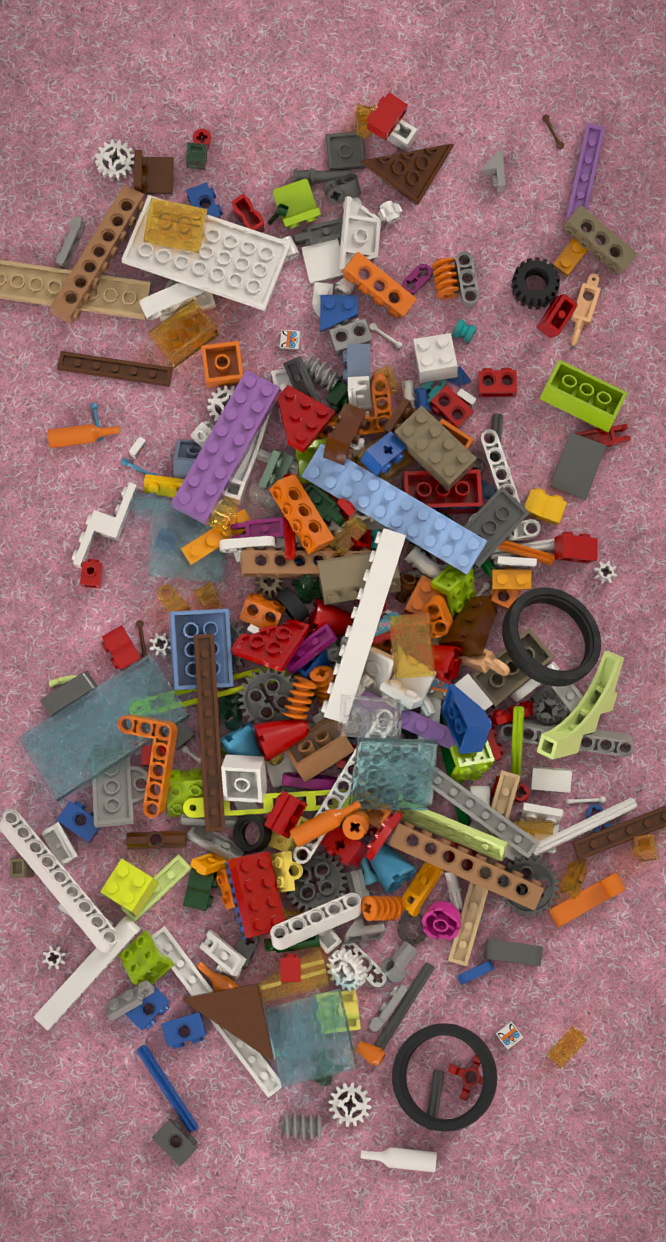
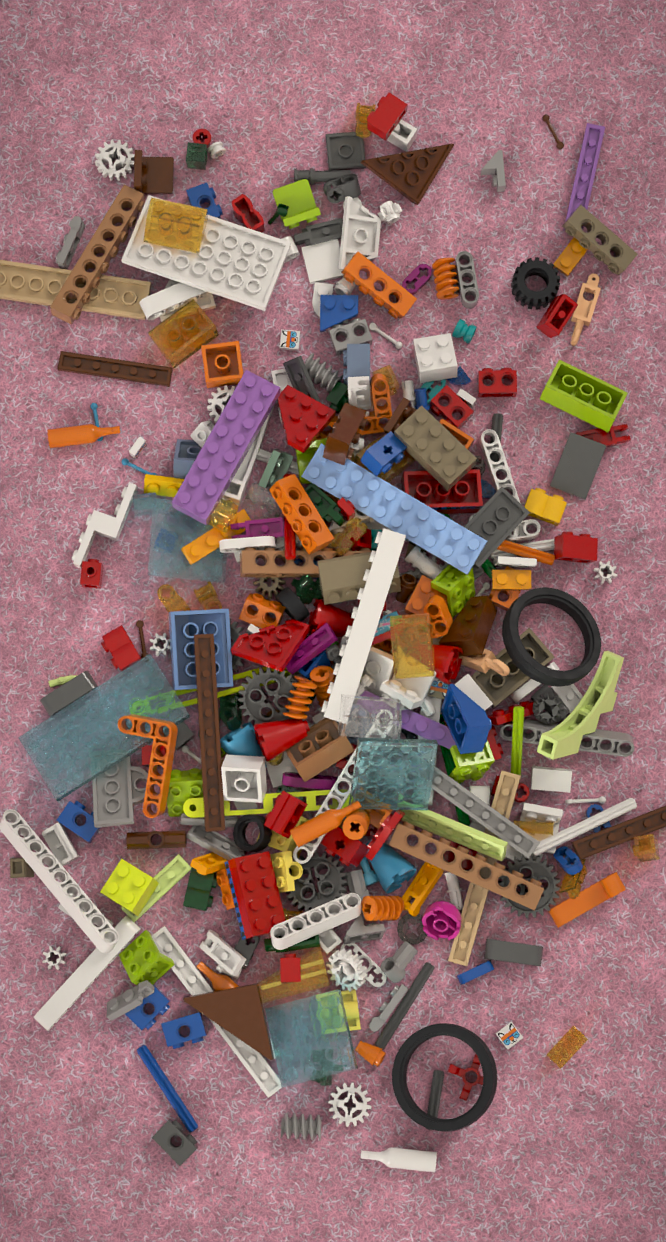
none -> white bush [207,141,226,159]
none -> blue beam [553,846,583,875]

